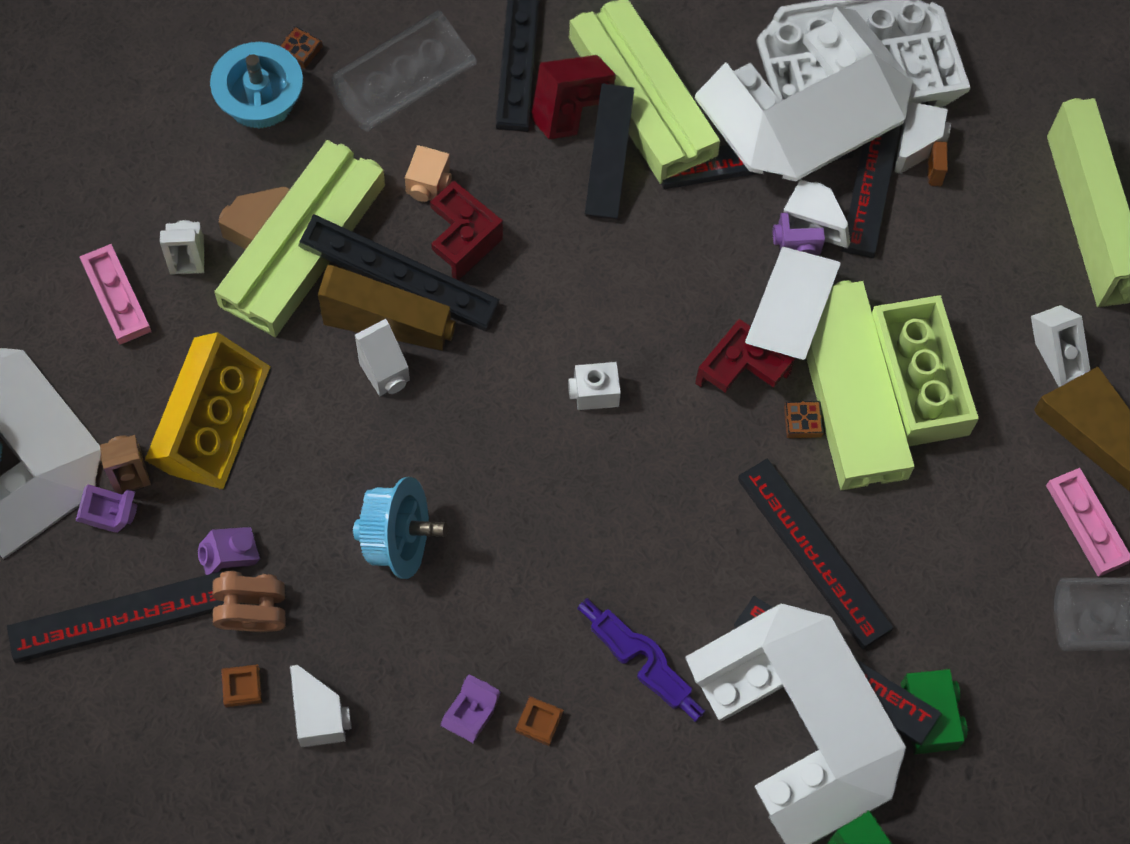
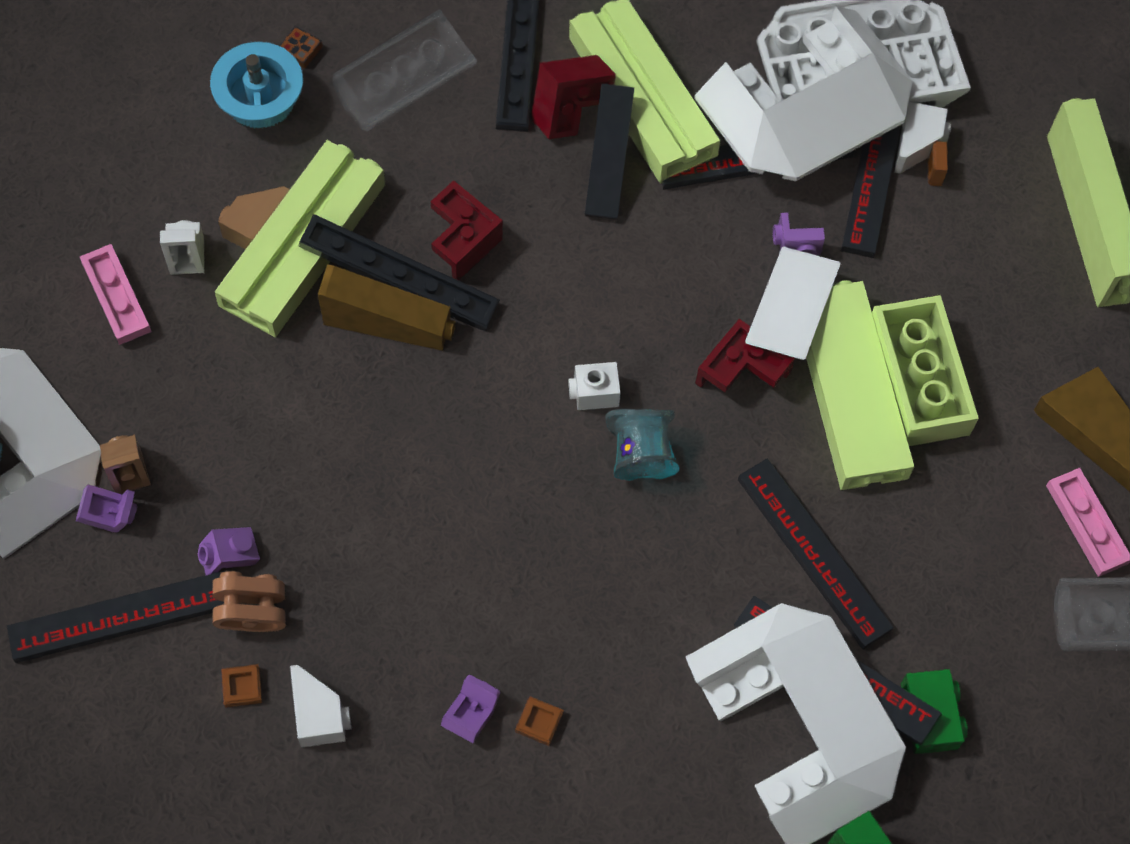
yellow slope [145,332,270,489] -> none
medium azure piece [353,477,448,579] -> none
white slope [355,319,410,396] -> none
light nougat brick [405,145,452,202] -> none
dark purple piece [577,598,706,722] -> none
white slope [784,179,850,248] -> none
tile [784,401,823,438] -> none
white slope [1031,305,1090,387] -> none
none -> clear light blue hat [605,409,679,481]

